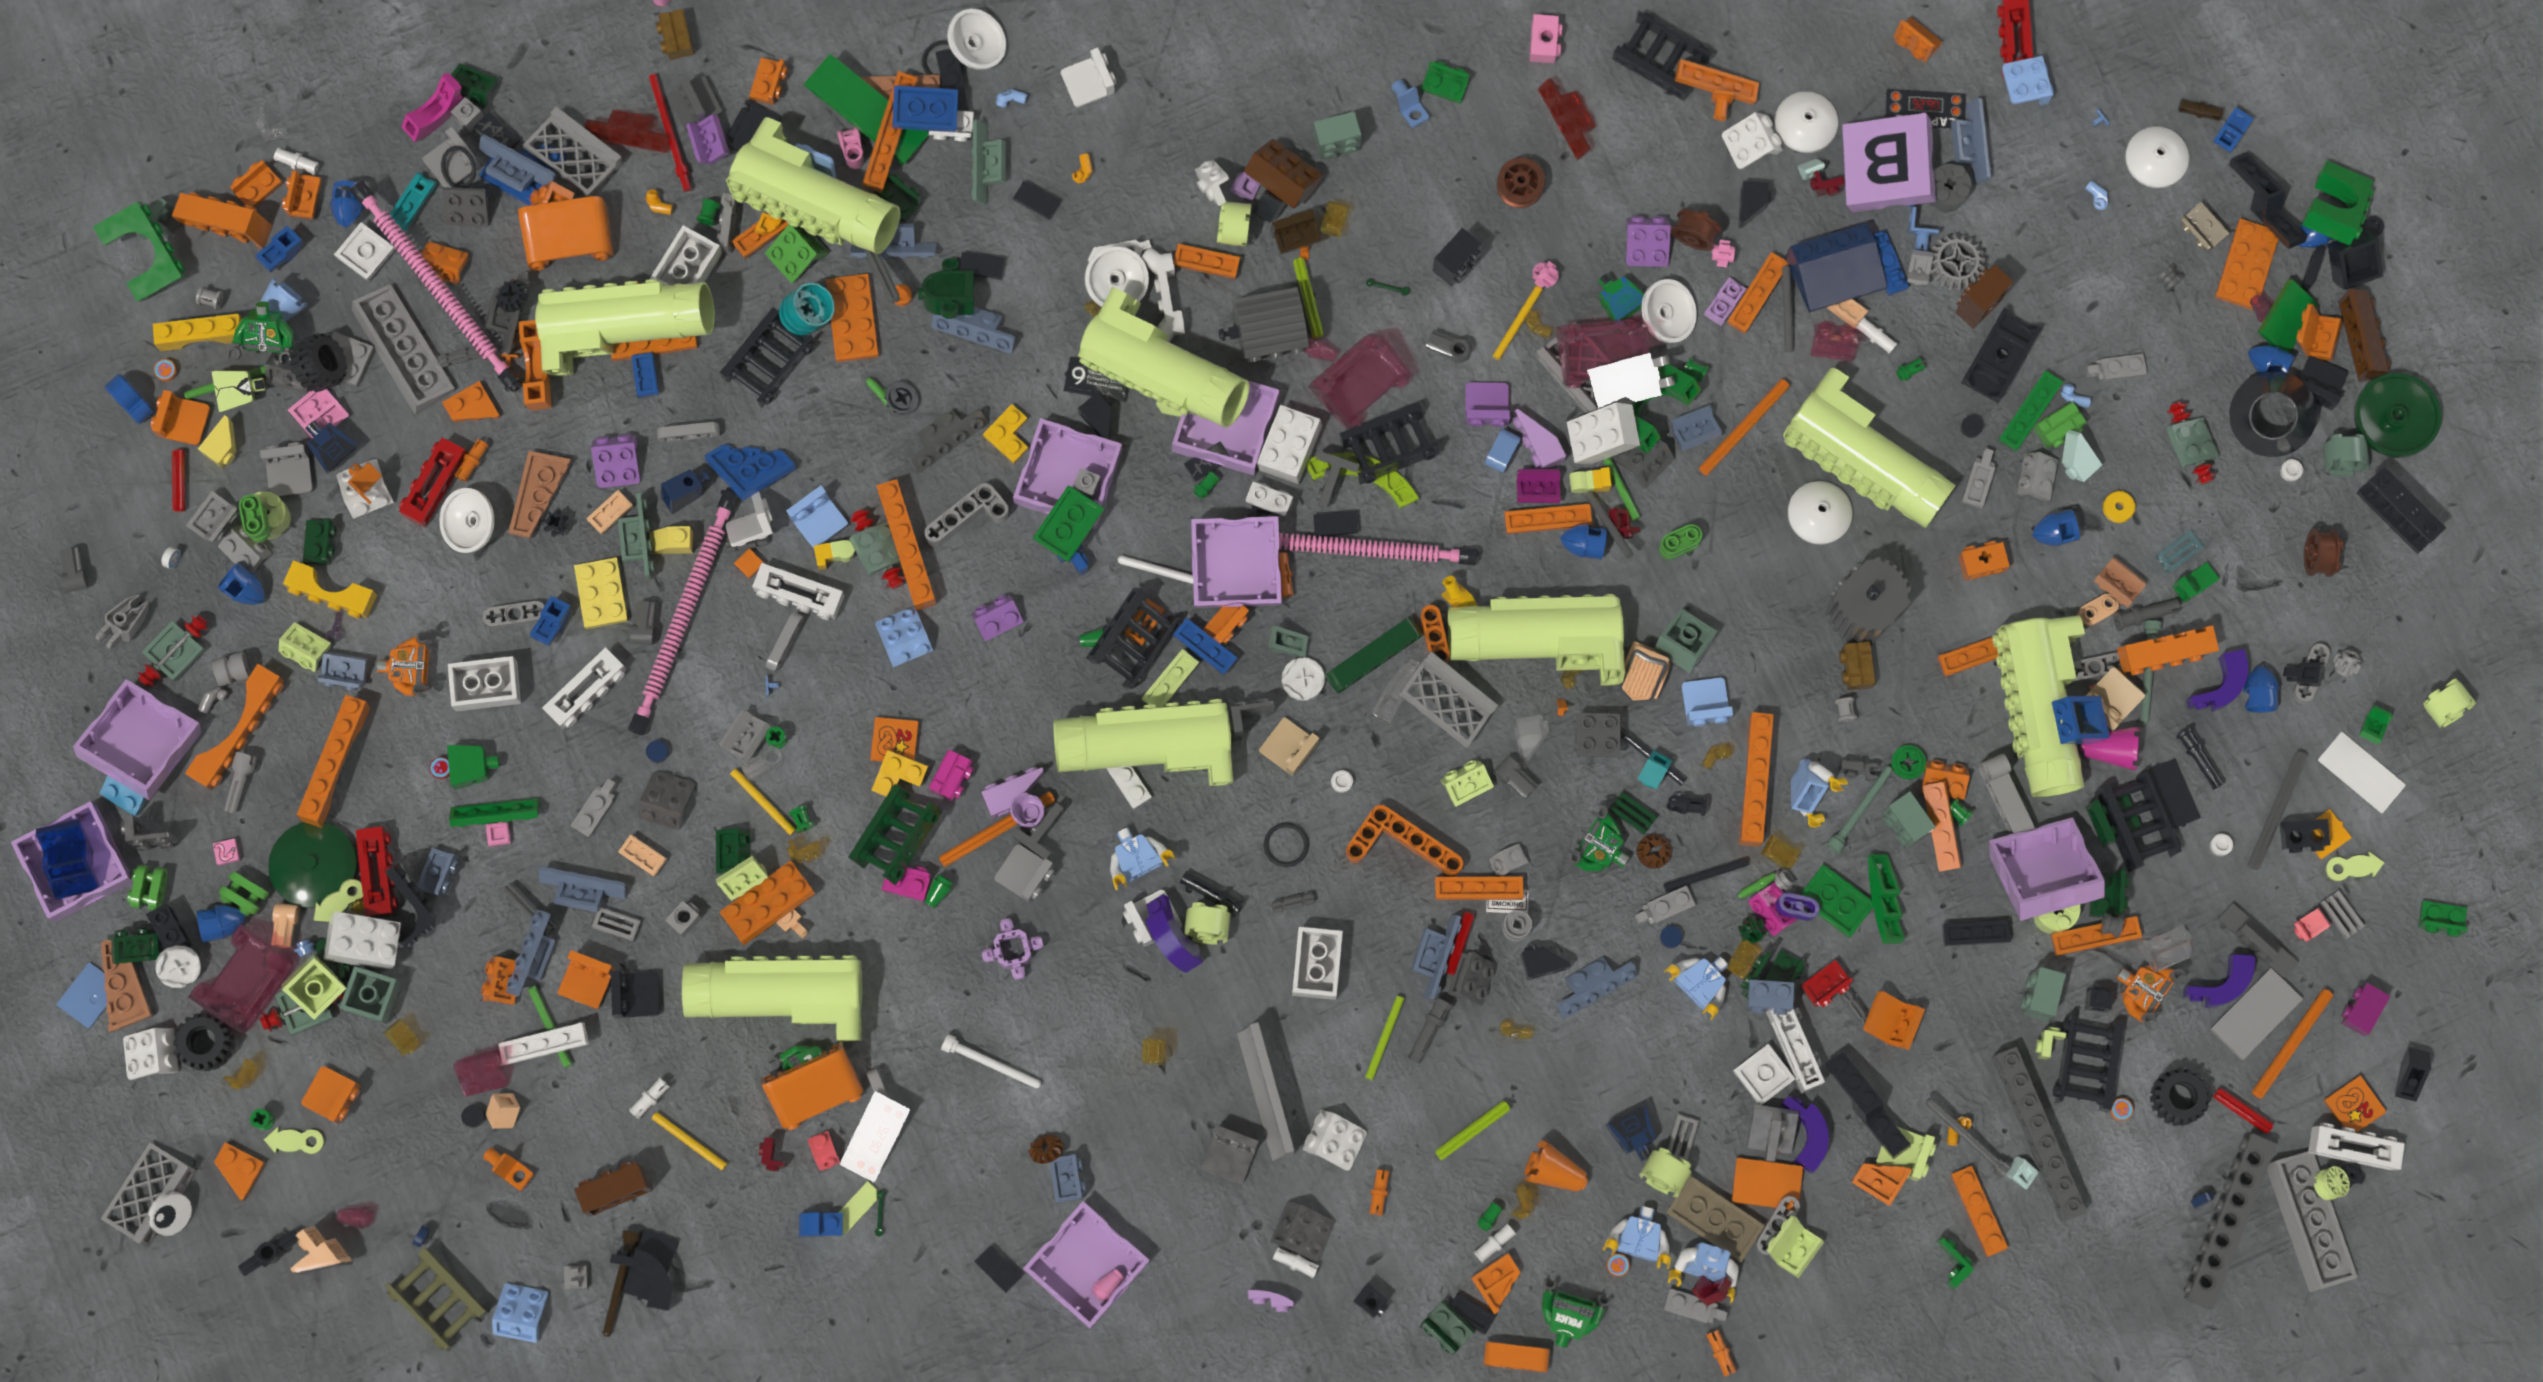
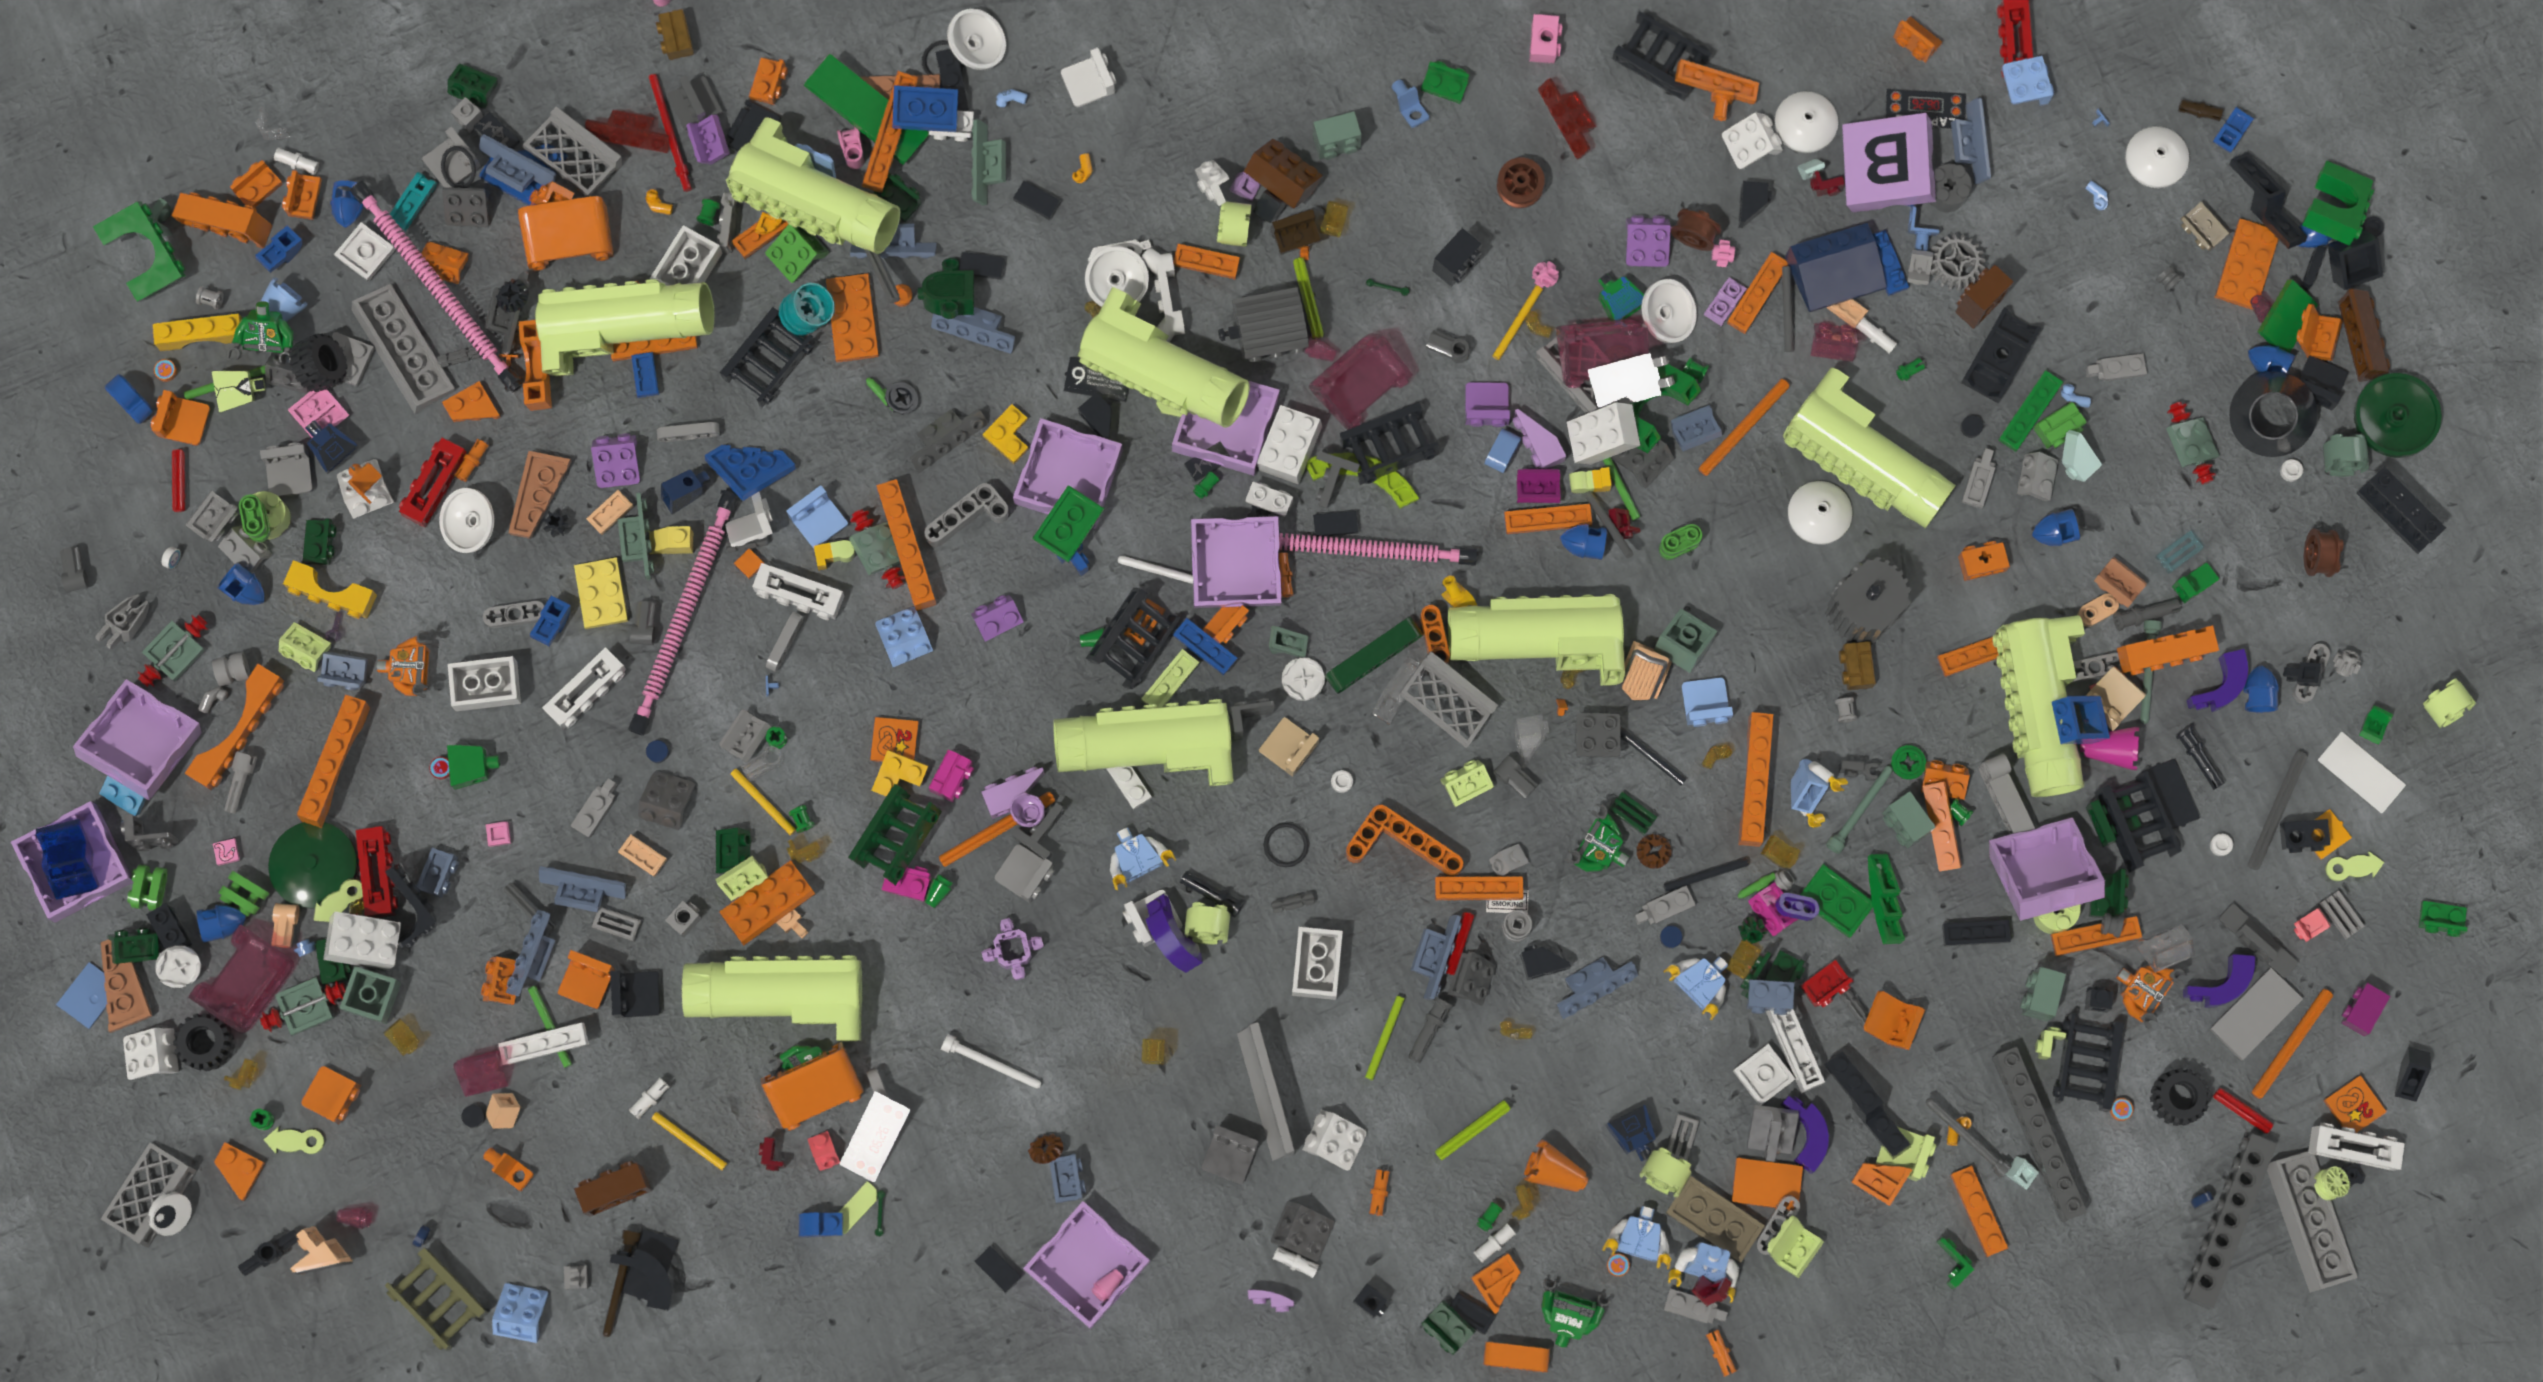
light yellow slope [198,415,236,469] -> none
yellowish green slope [282,953,346,1020] -> none
dark pink arch [401,72,463,142] -> none
green plate [449,798,539,827] -> none
light grey brick [1072,468,1101,501] -> none
teal brick [1638,750,1673,790] -> none
black piece [1666,794,1707,816] -> none
yellow piece [2102,491,2136,523] -> none

